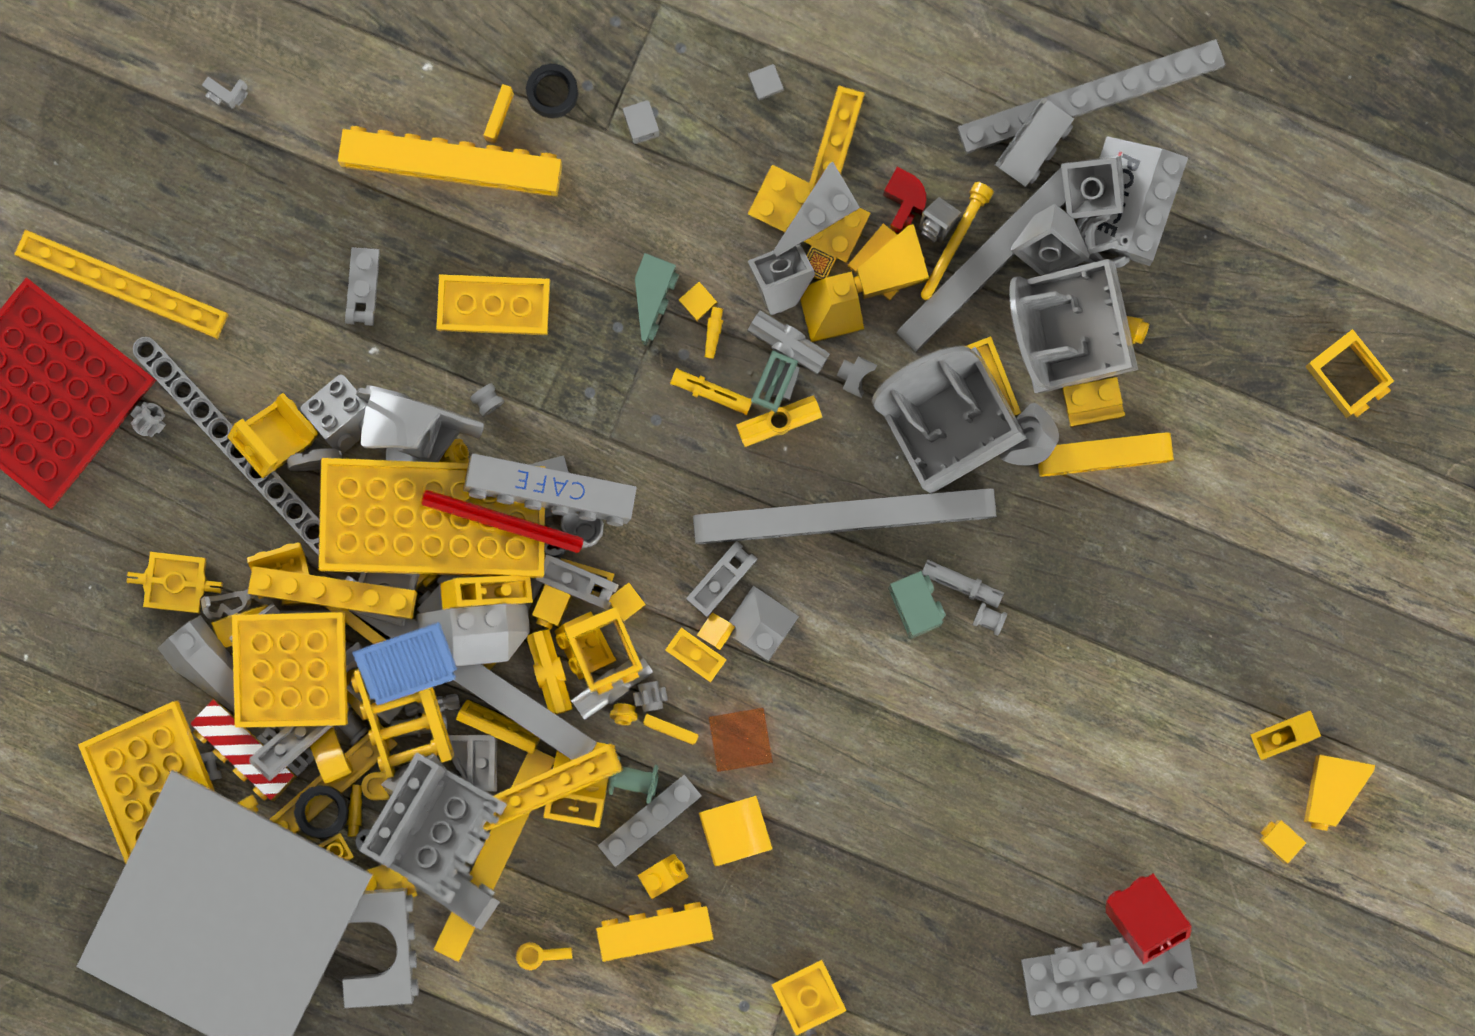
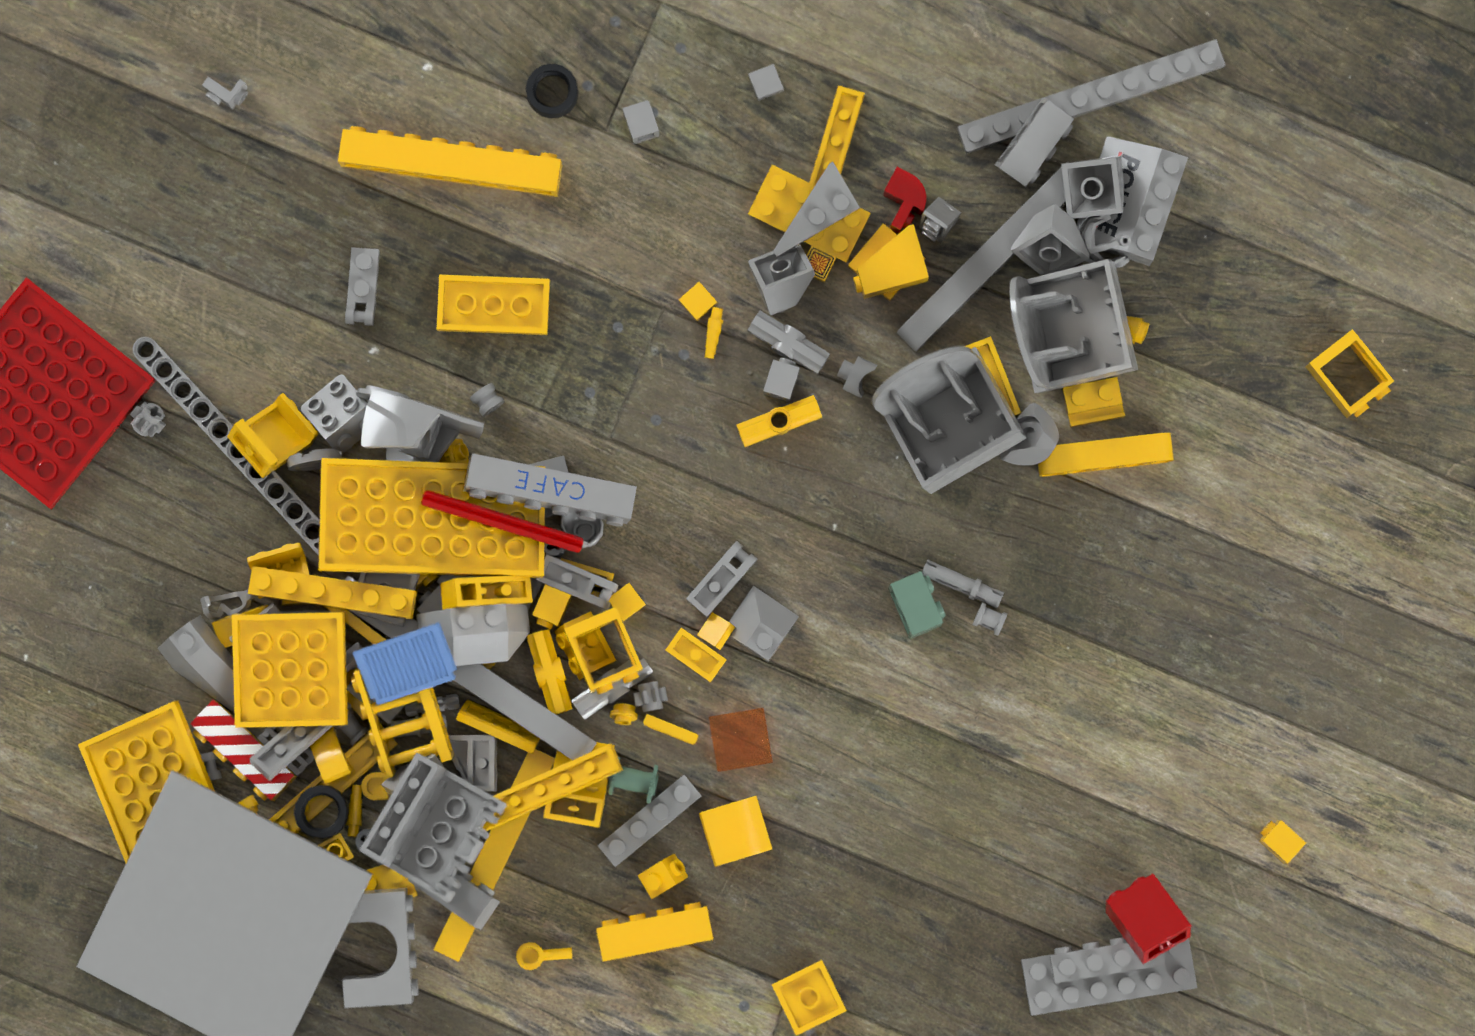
yellow tile [14,230,229,339] -> none
yellow plate [127,552,223,614] -> none
yellow tile [484,84,514,143] -> none
sand green slope [635,253,679,345] -> none
yellow pin [670,368,752,416] -> none
light grey beam [693,489,997,544] -> none
sand green tile [751,351,798,413] -> none
yellow slope [800,271,864,343] -> none
yellow piece [921,182,994,300] -> none
yellow slope [1250,710,1321,760] -> none
yellow slope [1304,755,1375,831] -> none

